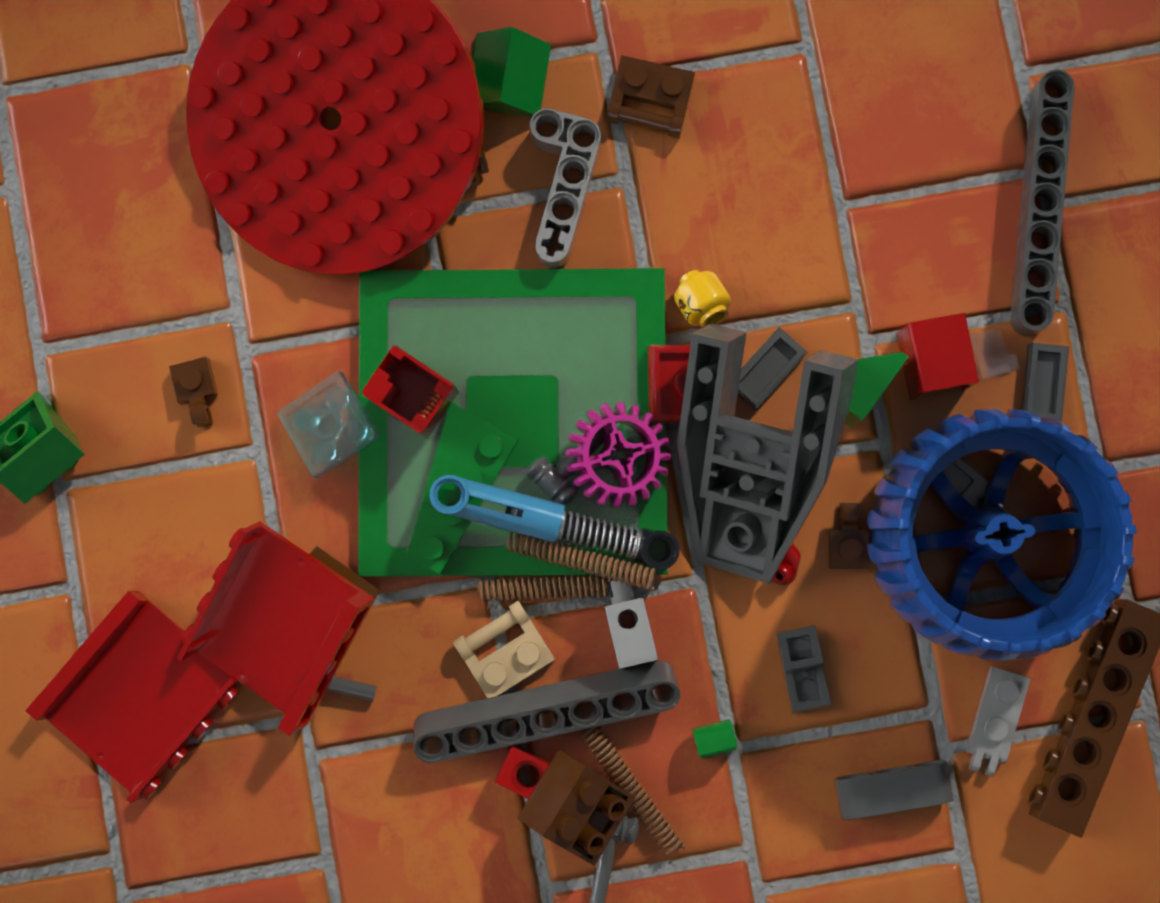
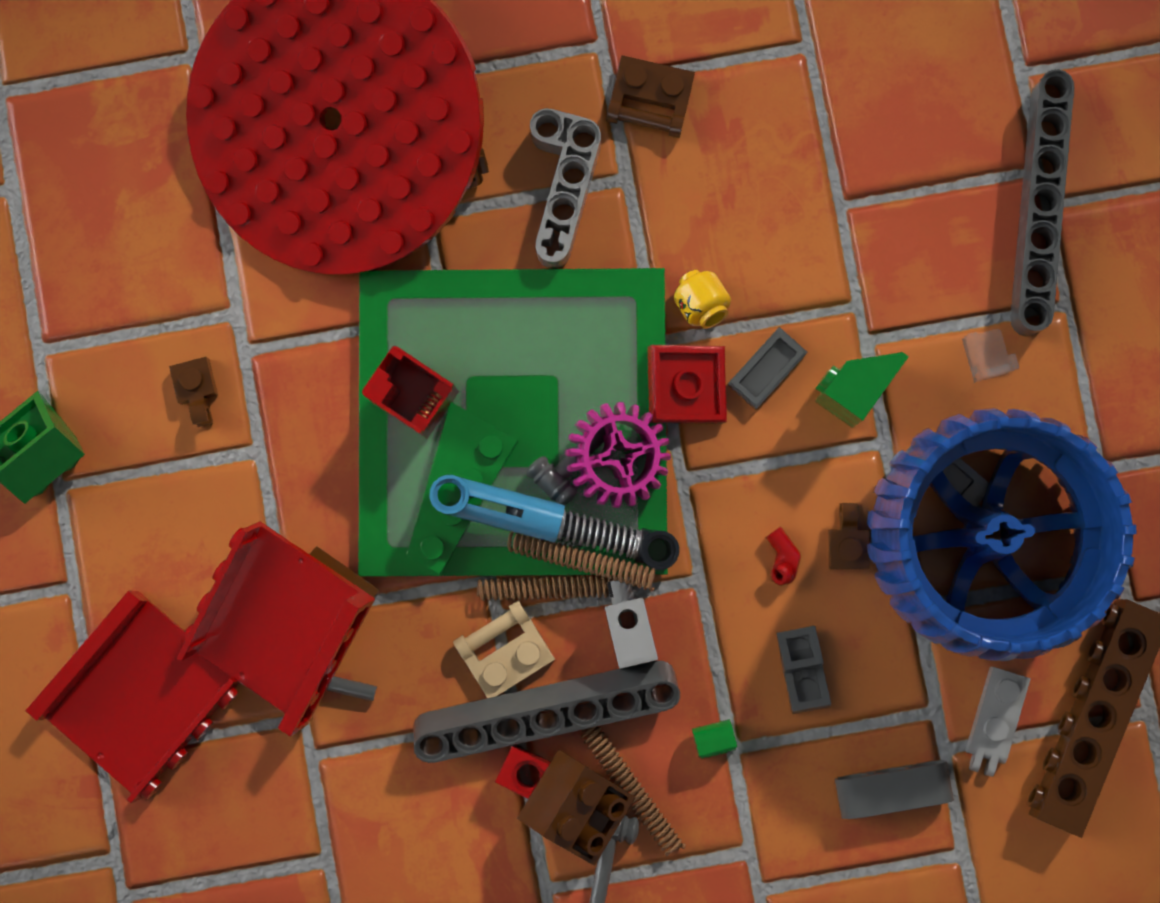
clear light blue plate [276,371,380,478] -> none
green slope [473,27,551,118] -> none
dark grey wedge [677,324,859,584] -> none
red piece [896,313,979,400] -> none
dark grey tile [1021,342,1069,422] -> none

